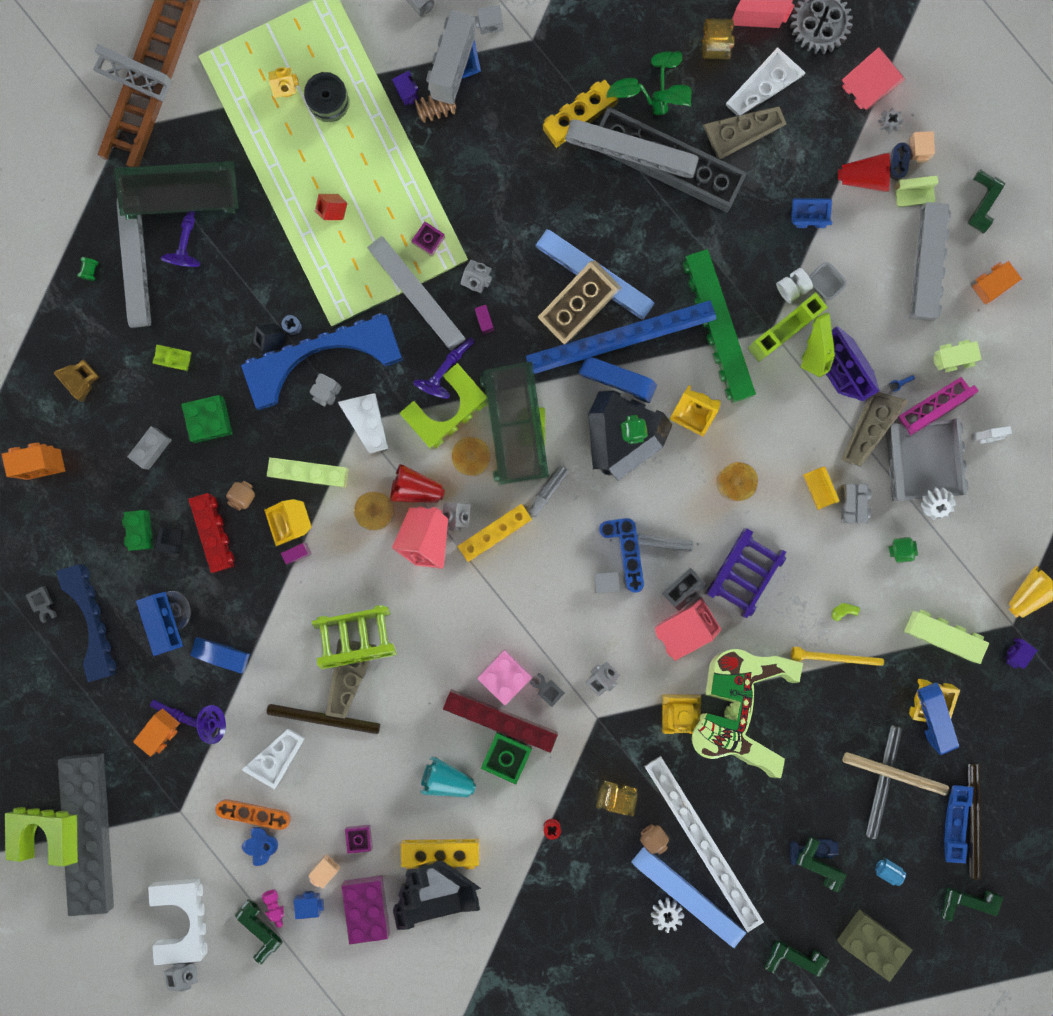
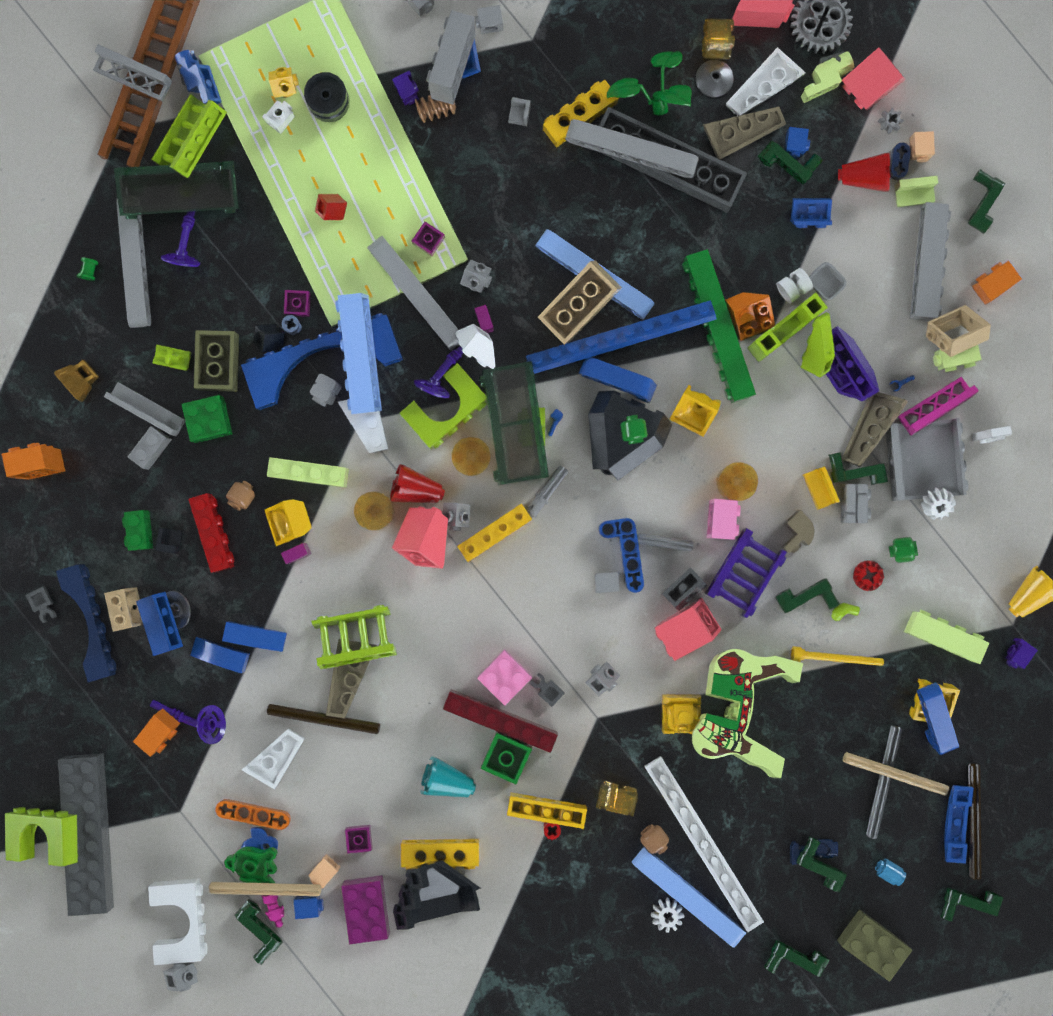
none -> light grey fence [104,382,185,437]
none -> tan window [104,587,143,632]
none -> lime fence [152,94,227,178]
none -> blue plate [175,50,222,104]
none -> olive brick [194,330,239,392]
none -> tan axle [209,882,321,896]
none -> blue slope [222,621,287,652]
none -> green tile [224,847,278,883]
none -> white brick [262,100,295,134]
none -> magenta piece [284,290,311,317]
none -> light blue brick [335,293,382,414]
none -> white slope [455,324,495,369]
none -> yellow brick [507,792,587,829]
none -> light grey panel [508,97,531,126]
none -> blue hand [548,409,563,436]
none -> flat silver dish [695,60,733,98]
none -> bright pink brick [706,499,741,540]
none -> orange slope [725,292,775,341]
none -> dark green beam [758,141,823,184]
none -> dark green beam [775,578,840,613]
none -> dark tan brick [781,510,815,553]
none -> blue brick [784,127,810,159]
none -> yellowish green plate [801,51,854,103]
none -> dark green beam [828,452,888,485]
none -> red gear [853,560,885,591]
none -> tan window [926,305,991,357]

